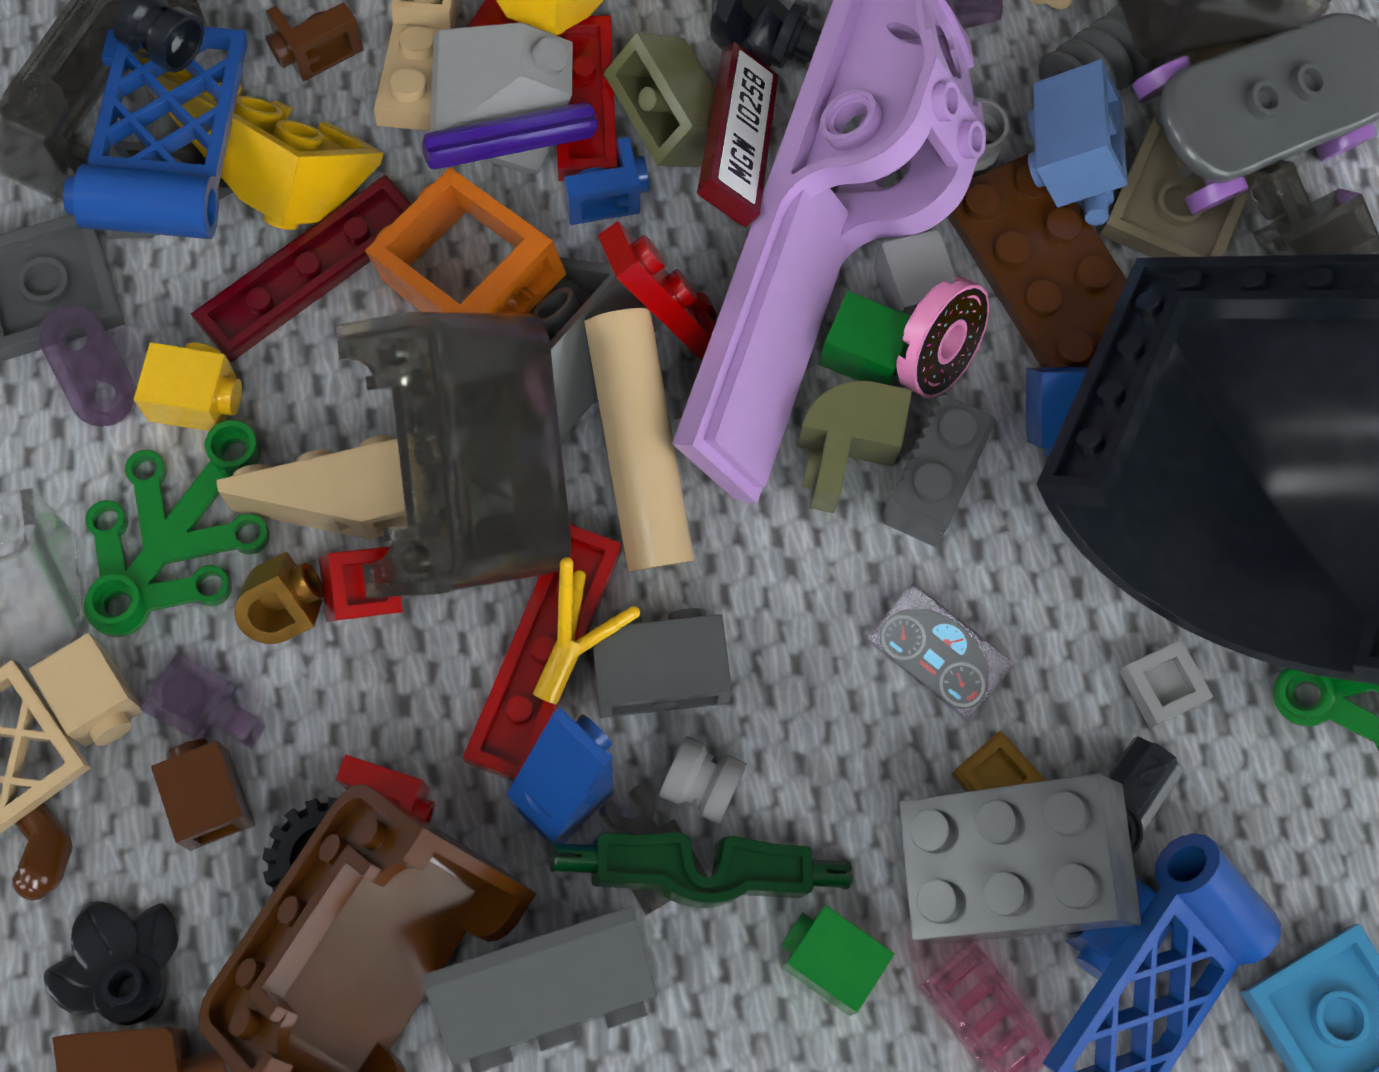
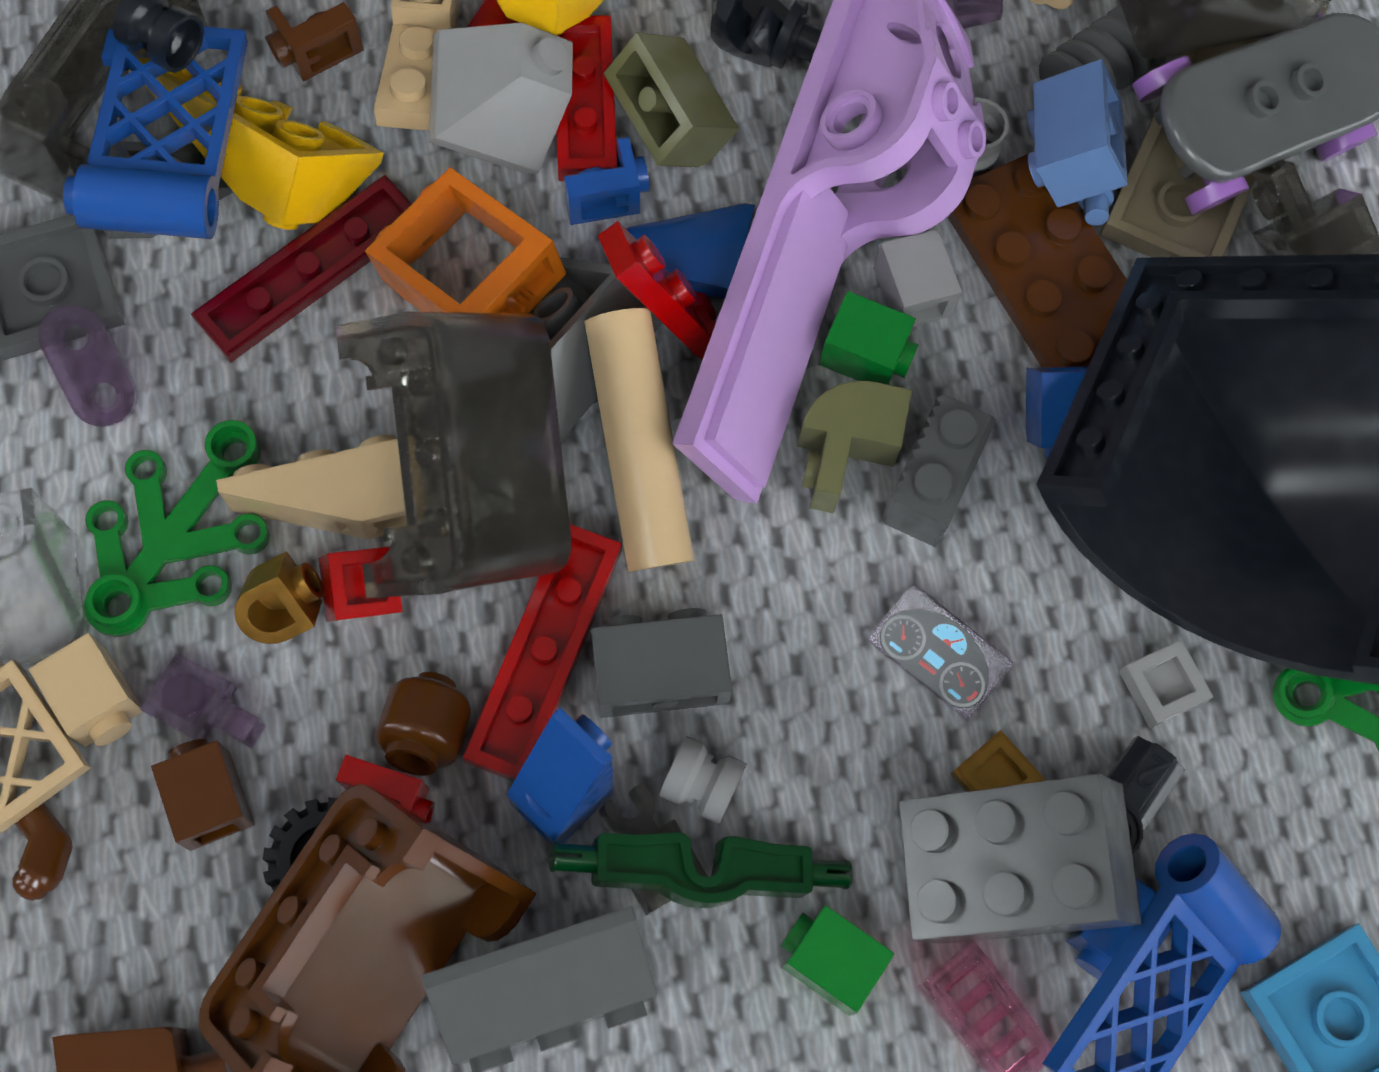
black plate [44,901,179,1026] -> none
yellow brick [133,342,242,431] -> none
dark purple axle [422,102,598,170] -> none
yellow plant [533,557,640,705] -> none
tile [697,42,779,227] -> none
tile [896,276,990,398] -> none
none -> reddish brown head [375,672,472,776]
none -> blue slope [627,203,755,299]

